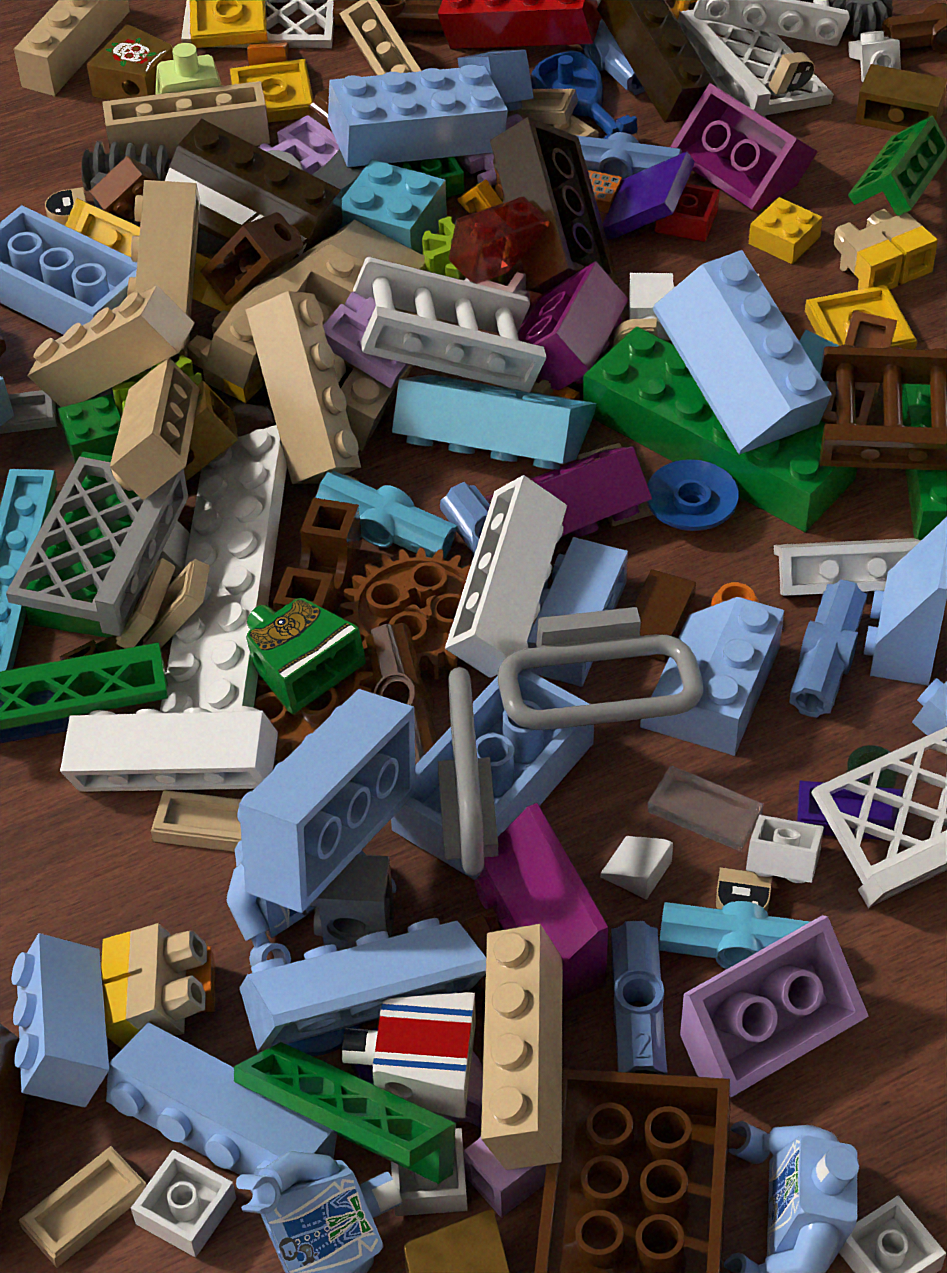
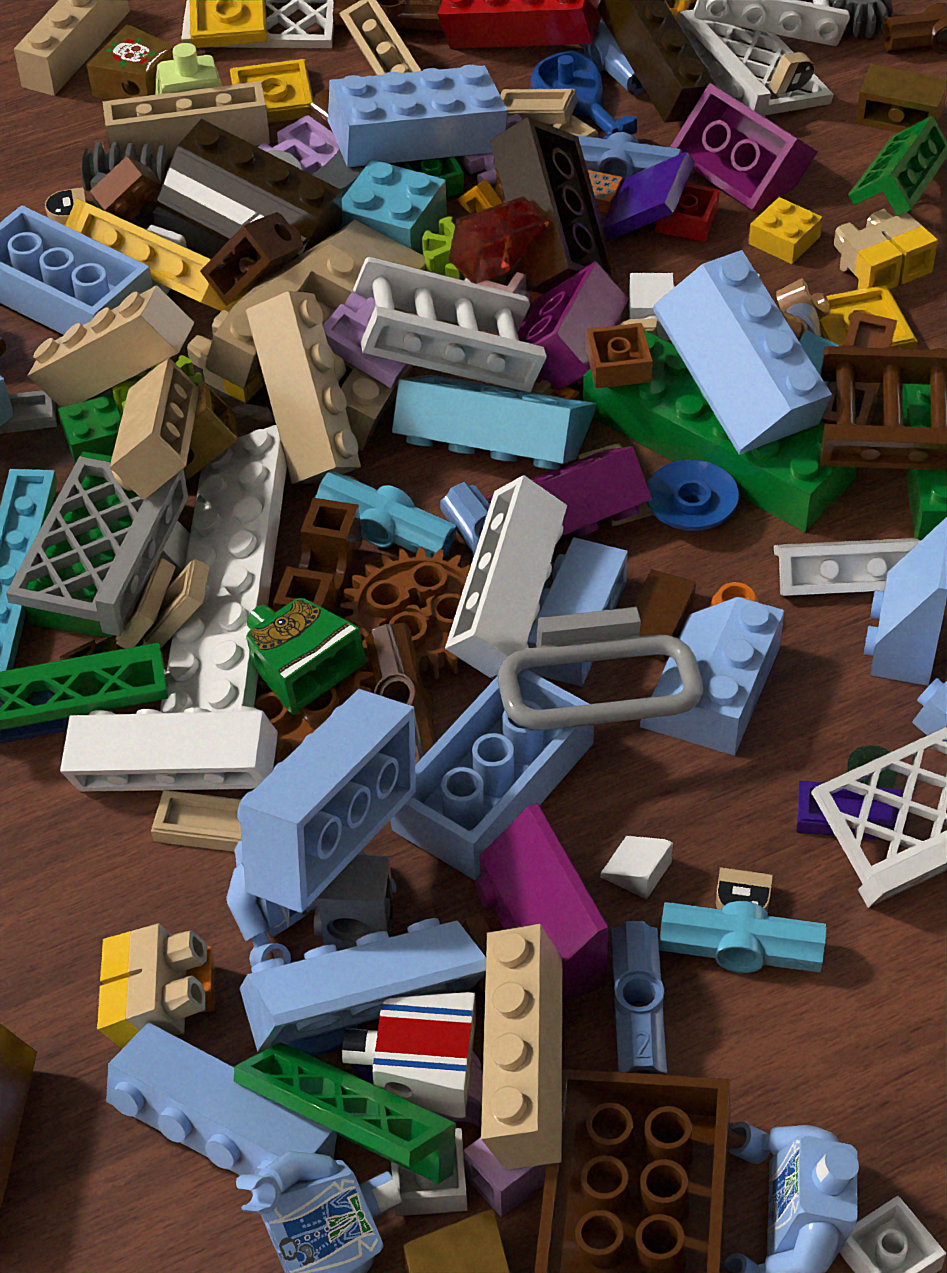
light blue brick [11,933,109,1107] -> none
tan tile [19,1146,147,1268] -> none
tan brick [127,180,200,362] -> none
white piece [131,1150,236,1258] -> none
orange slope [247,42,289,66] -> none
light grey bar [438,667,498,876] -> none
medium blue slope [457,50,534,111] -> none
clear tile [648,765,764,852] -> none
lavender slope [680,915,869,1097] -> none
white piece [746,815,824,883] -> none
medium blue piece [789,579,867,718] -> none
white bracket [848,31,901,82] -> none
none -> dark orange piece [586,323,653,388]
none -> medium nougat piece [776,278,830,341]

